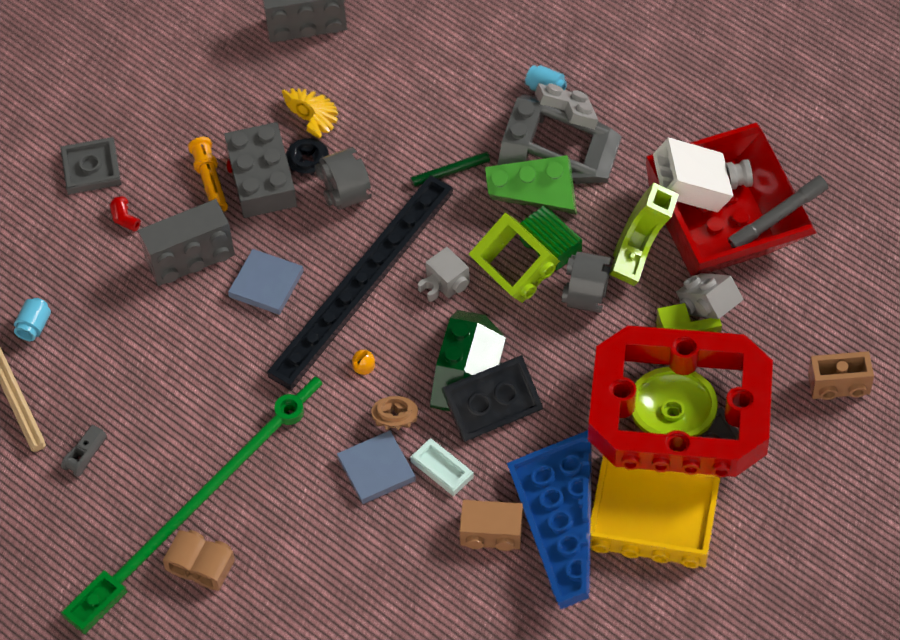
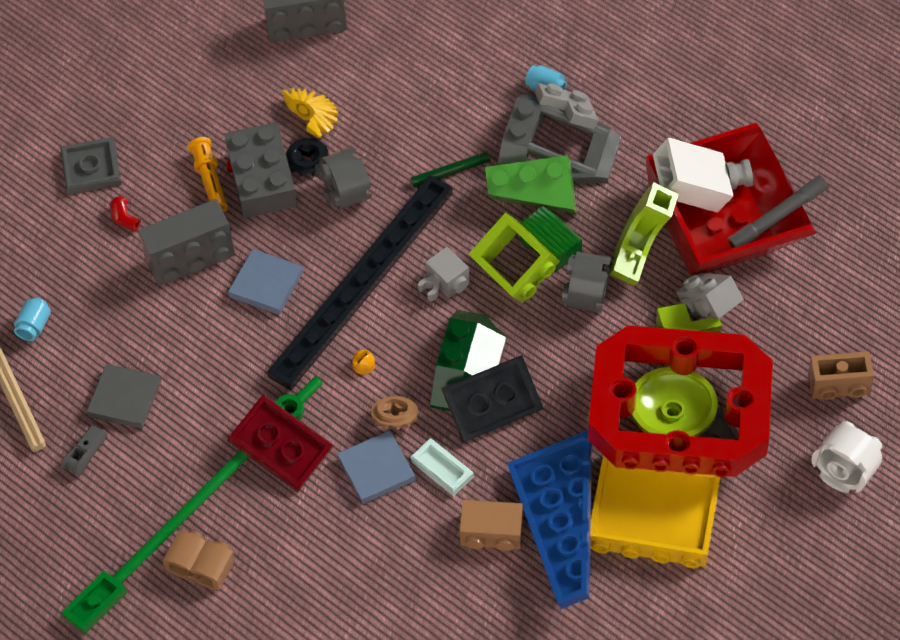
none -> dark grey tile [87,364,161,429]
none -> dark red tile [227,394,334,492]
none -> white brick [812,421,882,493]

